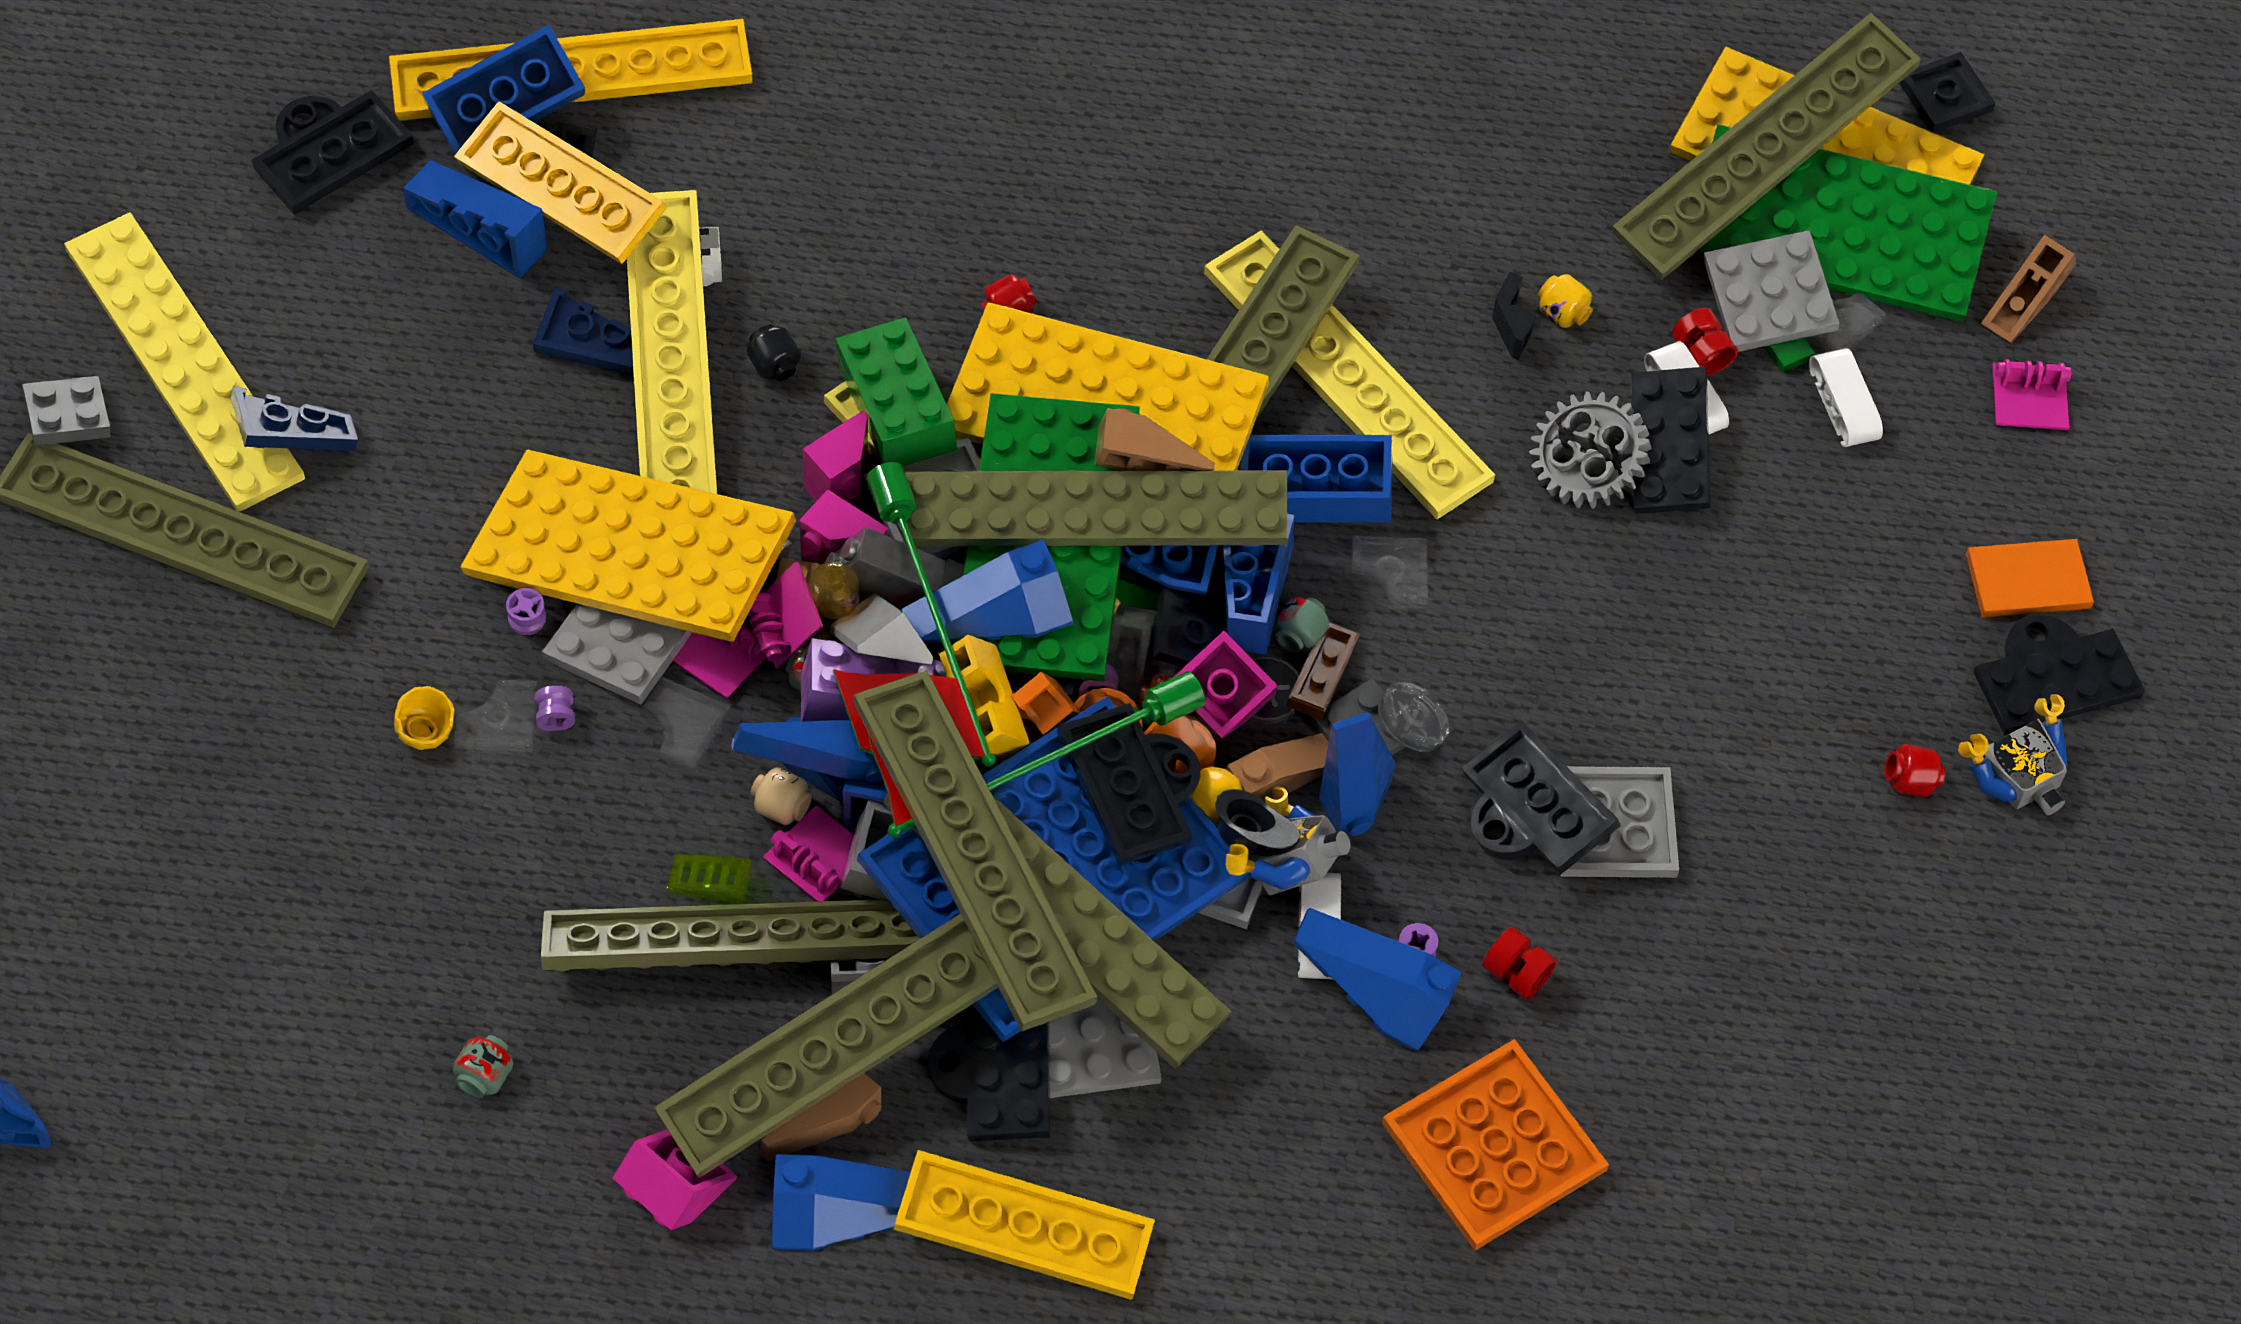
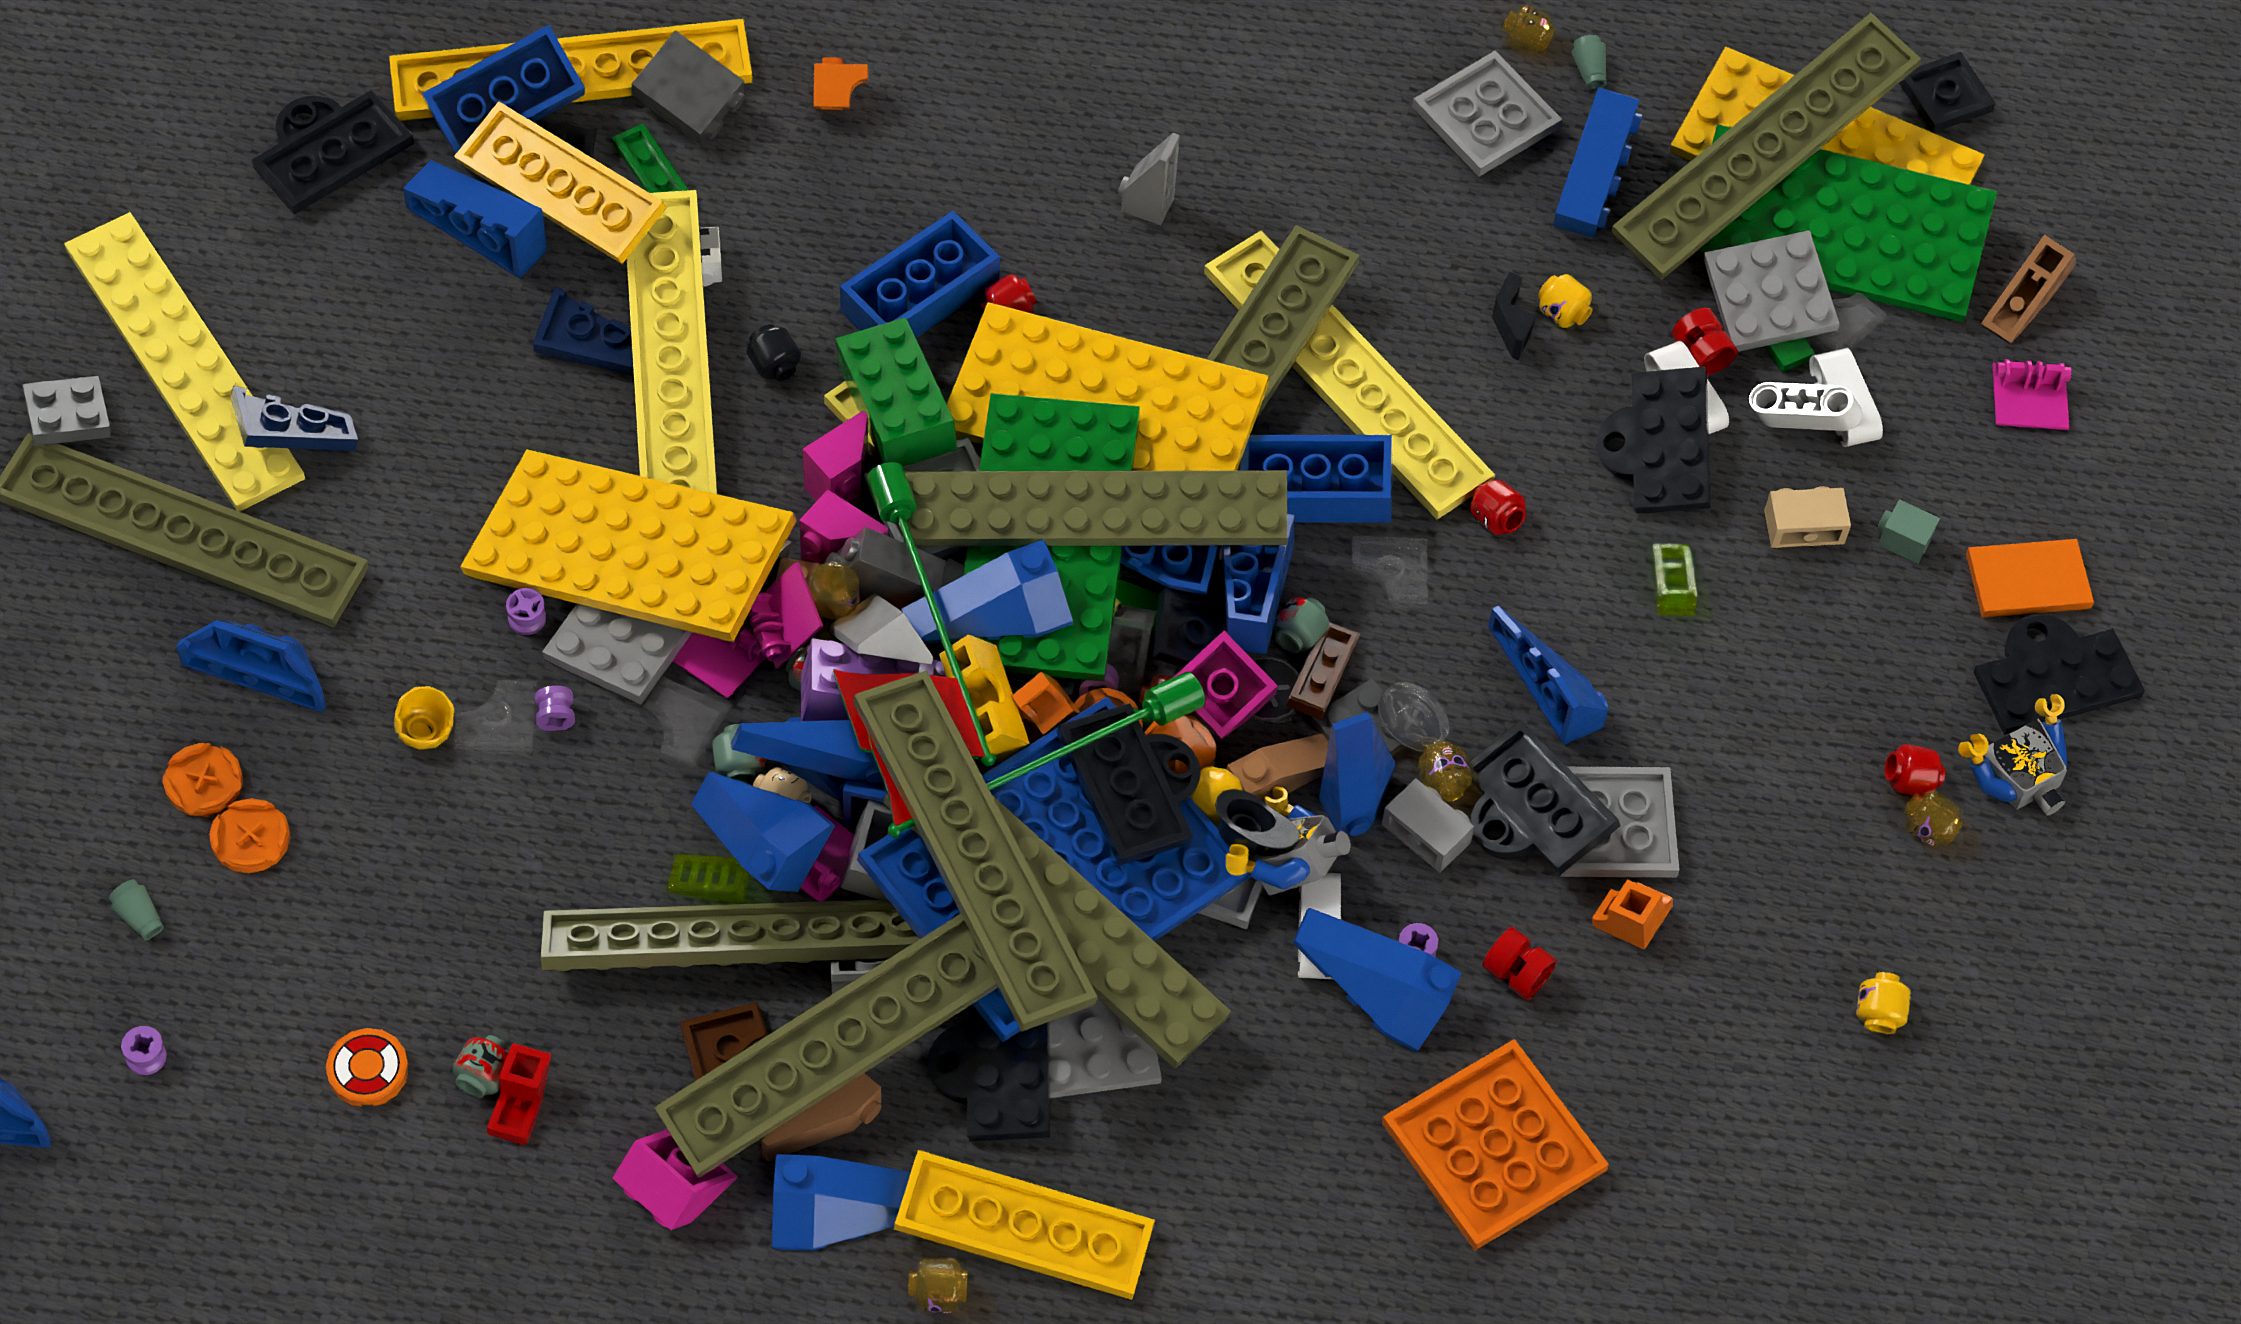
medium nougat slope [1095,408,1215,471] -> none
light grey gear [1529,391,1652,509] -> none
none -> sand green cone [109,879,164,941]
none -> medium lavender wheel [121,1026,167,1075]
none -> orange tile [162,743,243,817]
none -> blue wedge [176,620,326,713]
none -> orange tile [209,798,291,874]
none -> tile [326,1028,408,1107]
none -> red slope [487,1043,552,1145]
none -> green tile [612,123,689,193]
none -> flat silver brick [632,30,745,145]
none -> reddish brown tile [680,1002,768,1081]
none -> blue wedge [691,772,835,892]
none -> sand green head [712,724,765,783]
none -> orange brick [814,57,869,110]
none -> blue brick [840,211,1000,338]
none -> clear yellow head [908,1257,968,1313]
none -> light grey slope [1118,133,1180,225]
none -> light grey brick [1382,778,1475,873]
none -> light grey plate [1412,51,1562,177]
none -> clear yellow head [1418,741,1472,802]
none -> red head [1471,480,1526,535]
none -> blue wedge [1488,606,1608,745]
none -> clear yellow head [1501,4,1556,56]
none -> blue wedge [1553,87,1643,238]
none -> sand green cone [1571,35,1607,89]
none -> orange brick [1592,879,1673,950]
none -> clear neon green slope [1652,544,1697,616]
none -> white beam [1749,382,1862,431]
none -> tan brick [1764,486,1851,548]
none -> yellow head [1856,972,1911,1034]
none -> sand green brick [1877,499,1940,564]
none -> clear yellow head [1903,790,1964,848]

